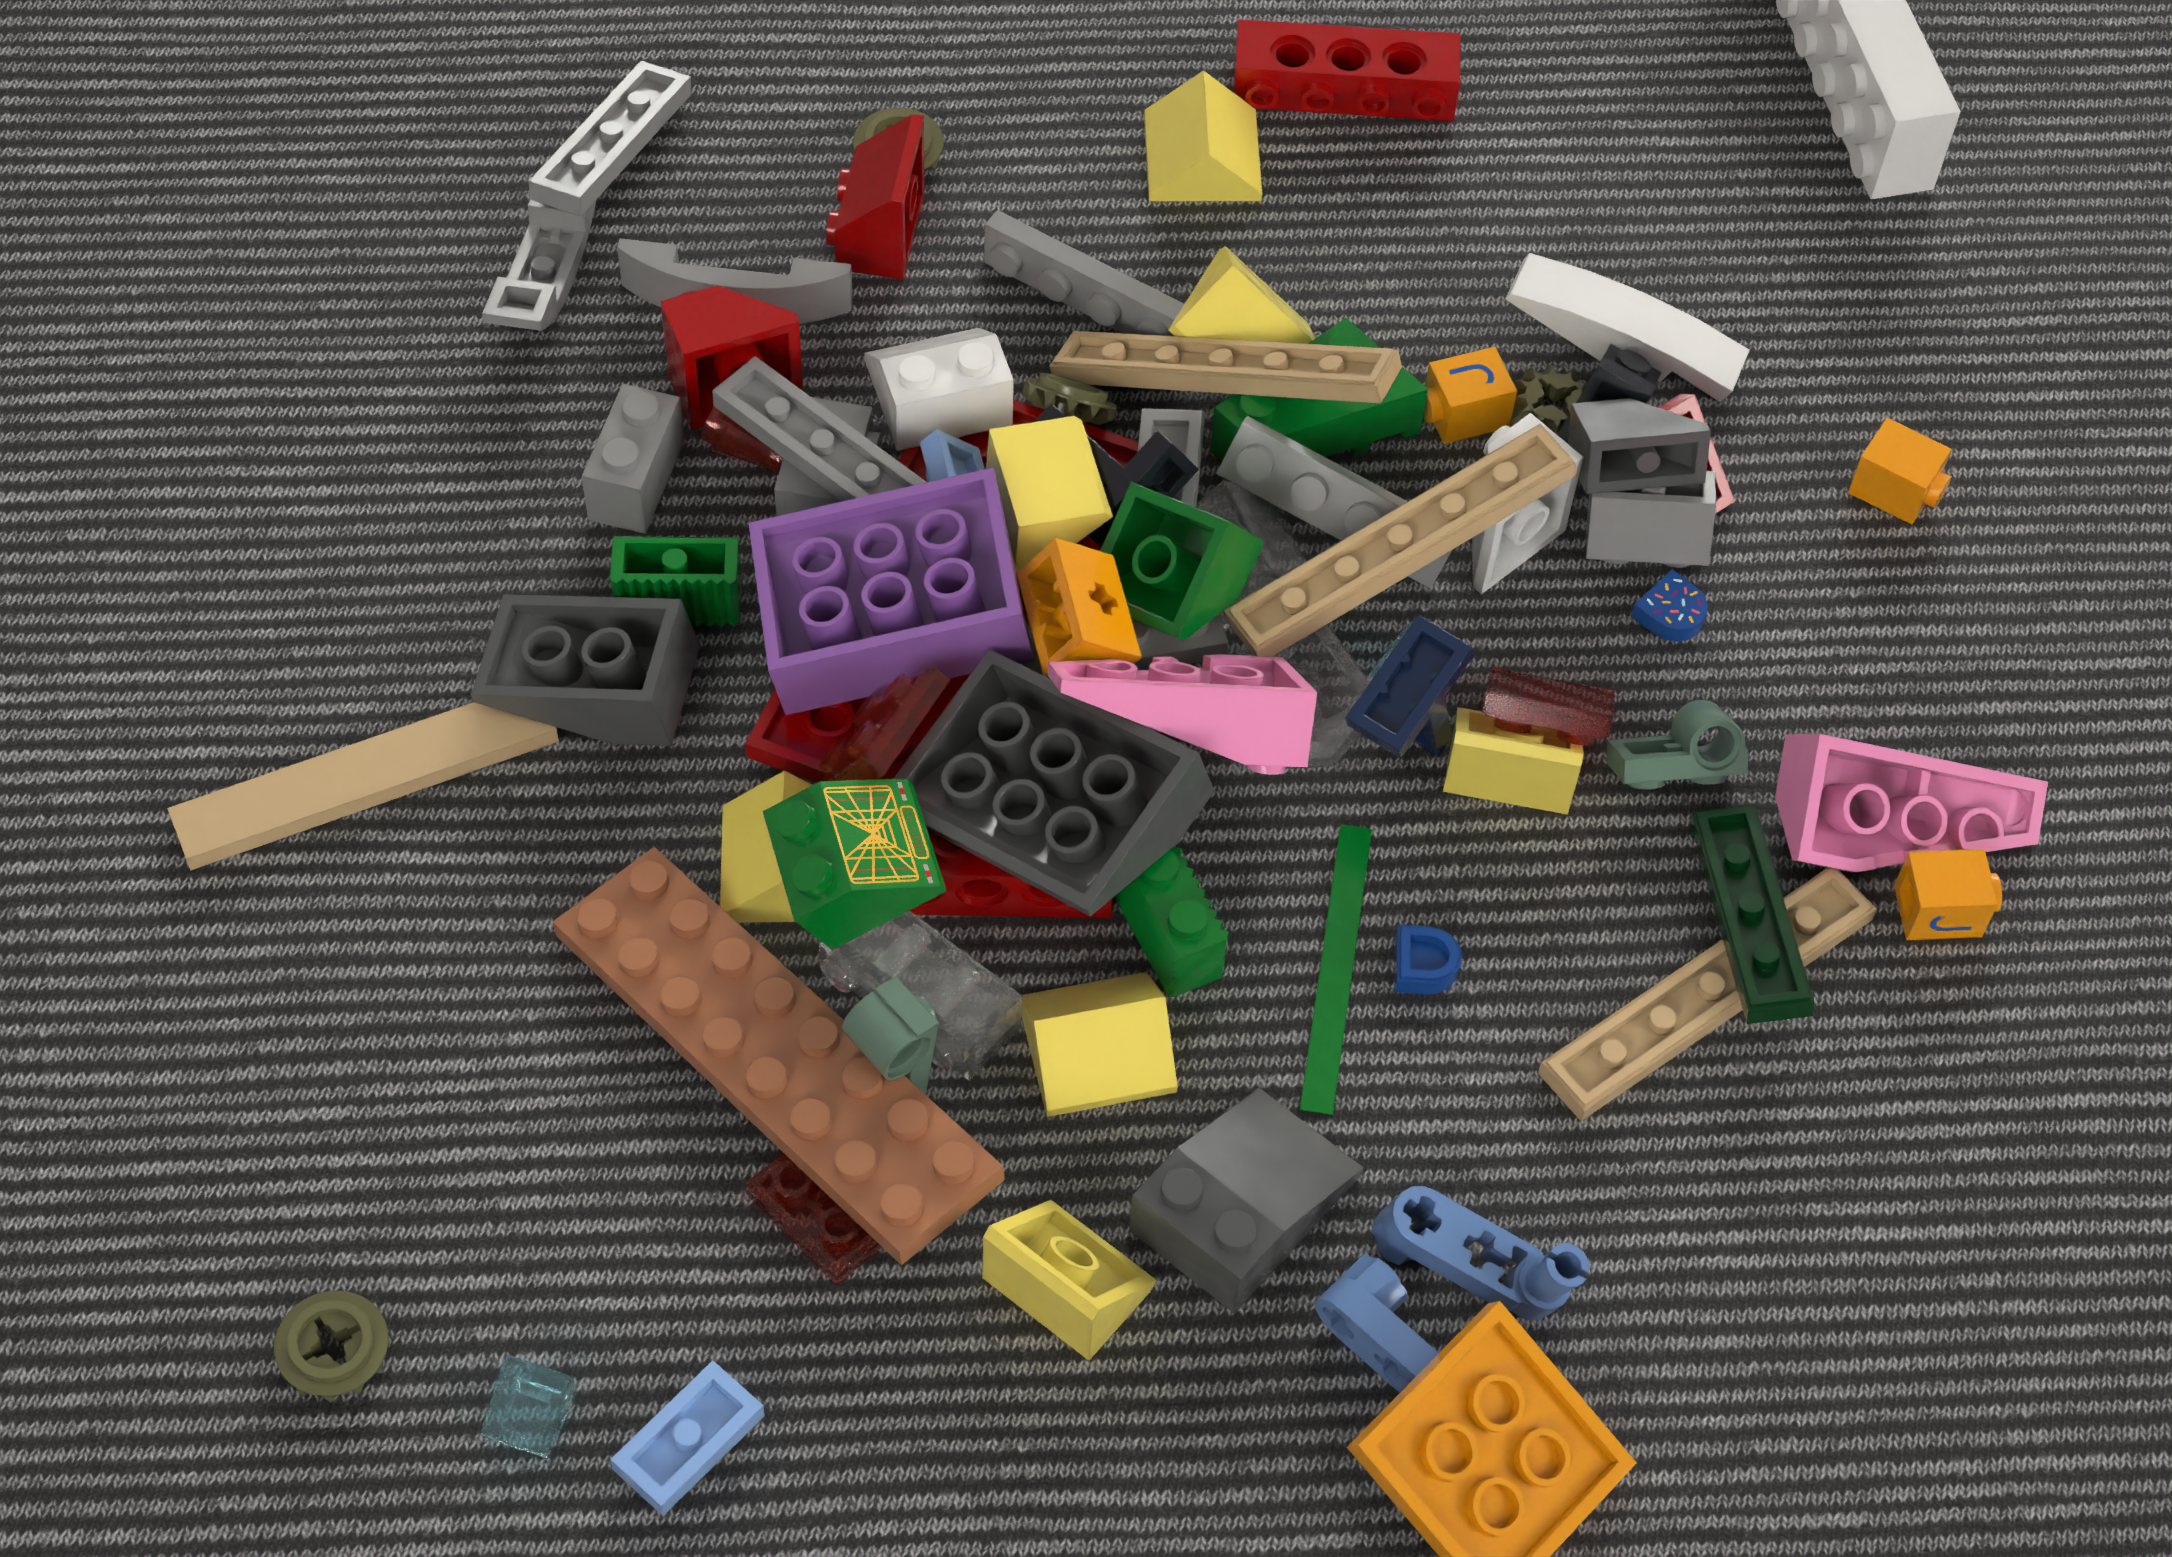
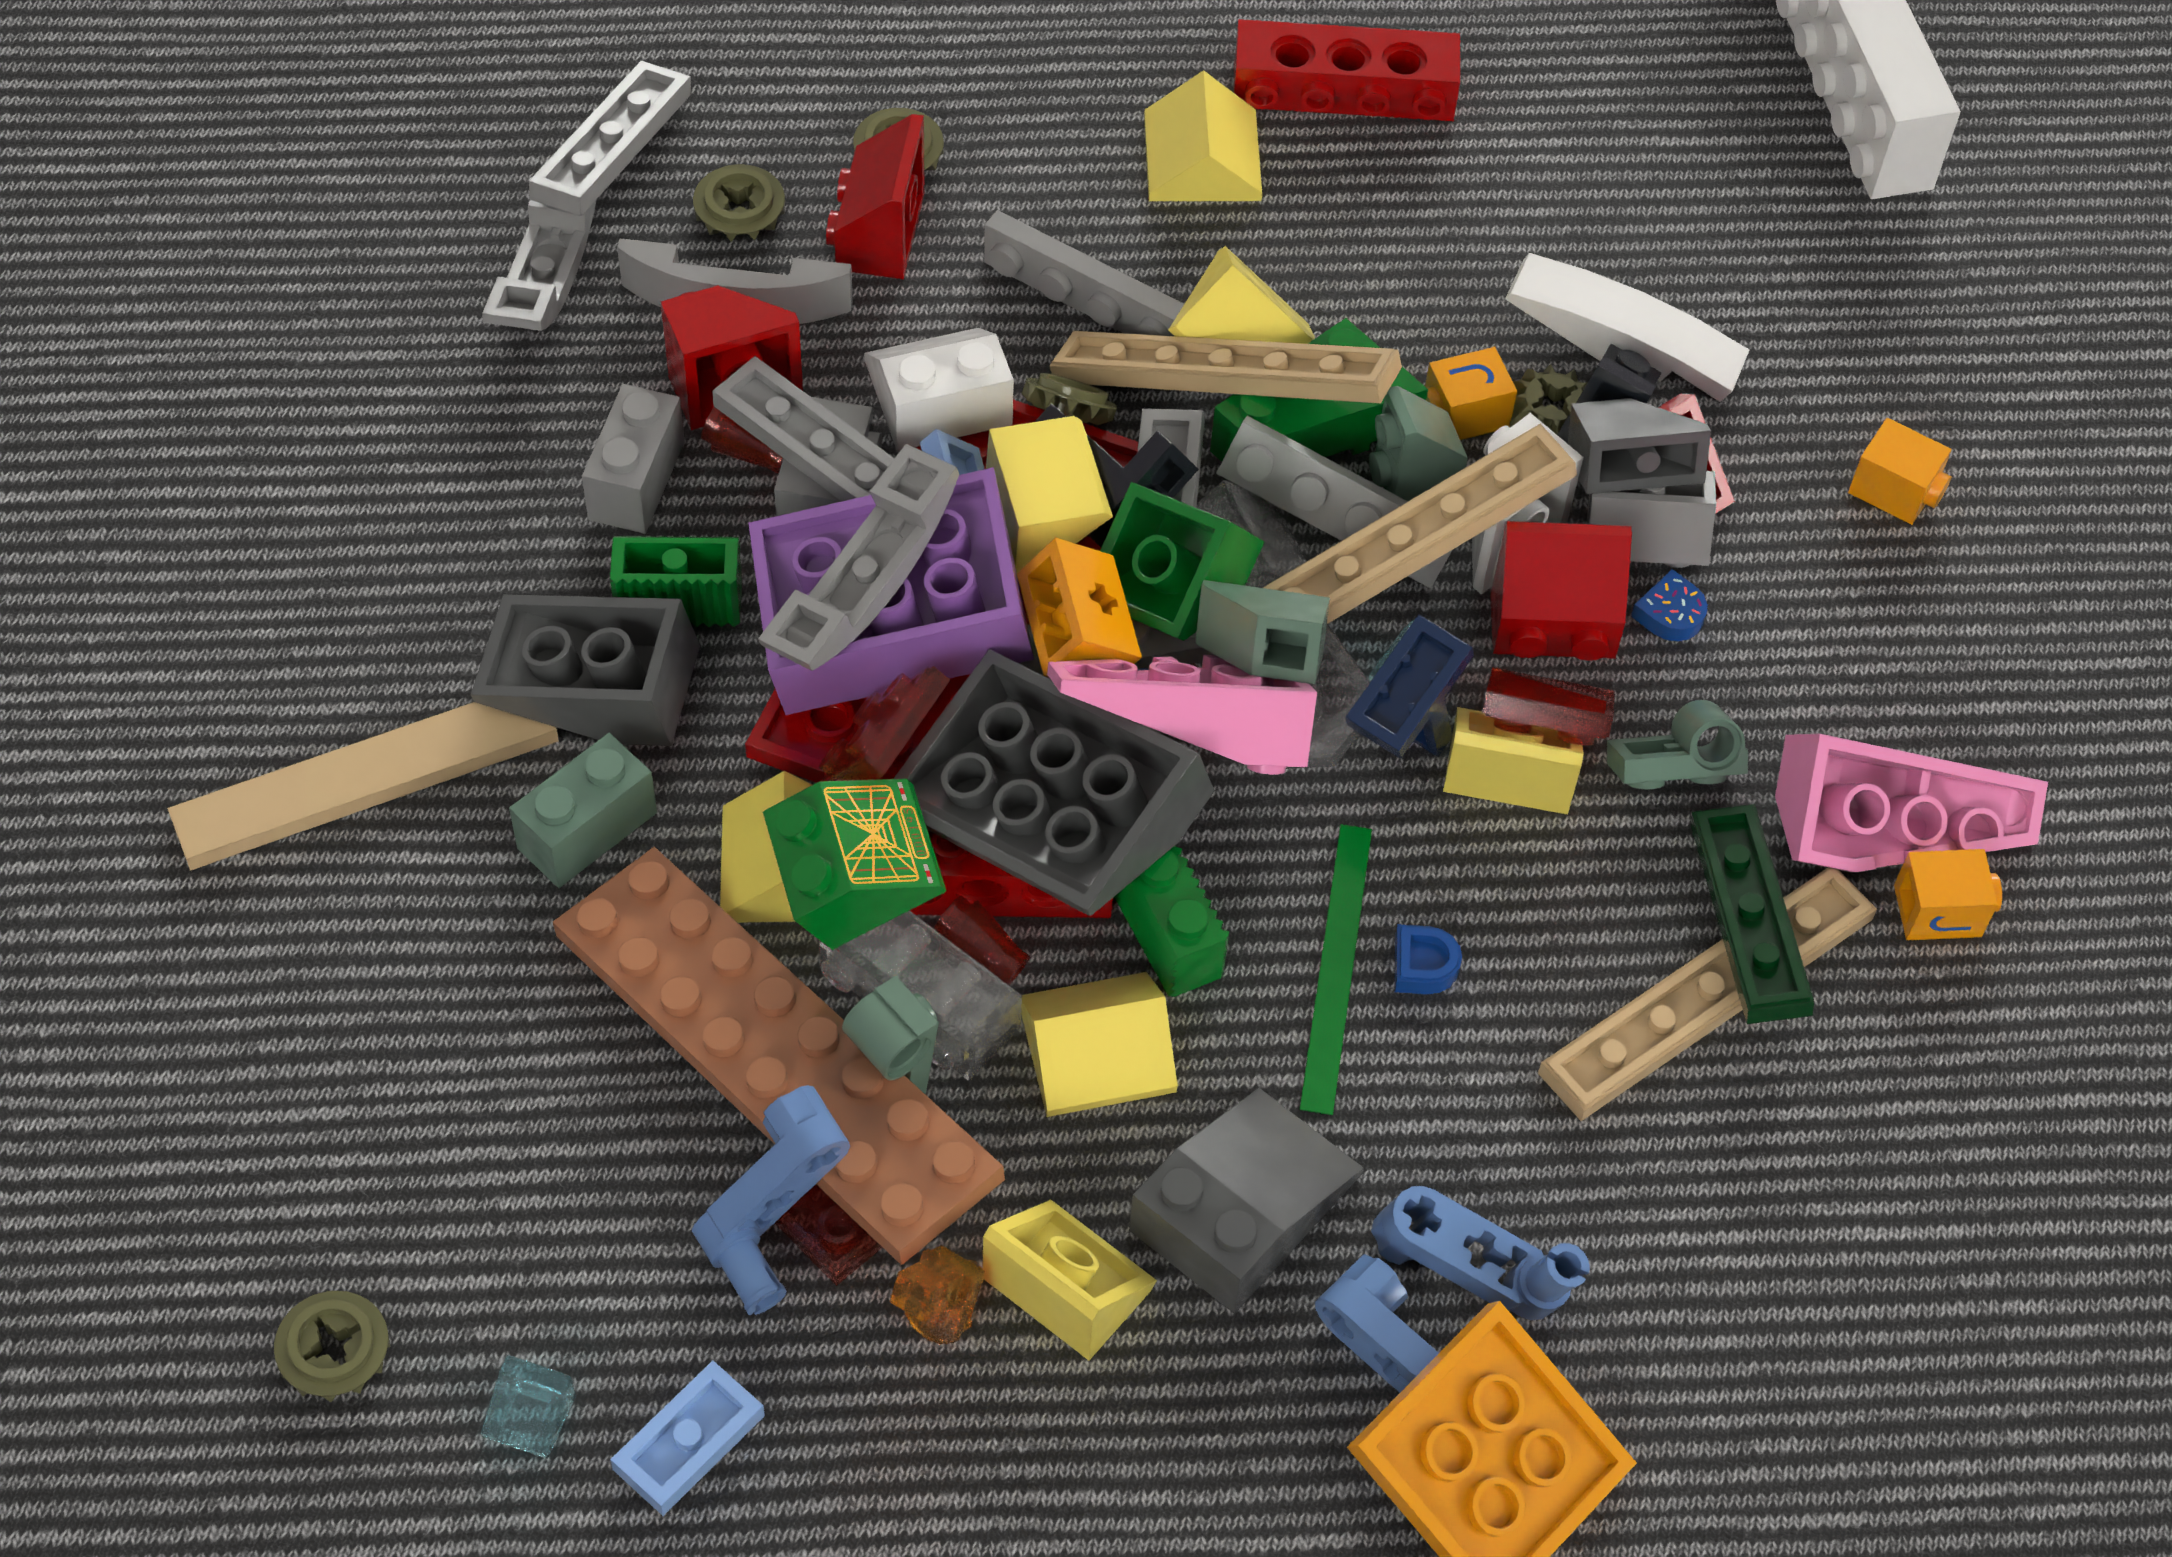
none -> sand green brick [509,732,657,888]
none -> medium blue beam [692,1085,850,1315]
none -> olive gear [693,164,785,242]
none -> light grey slope [758,444,959,671]
none -> clear orange piece [890,1245,985,1344]
none -> clear red cone [930,896,1030,987]
none -> sand green slope [1195,580,1330,684]
none -> sand green slope [1369,386,1468,501]
none -> red slope [1490,521,1632,661]

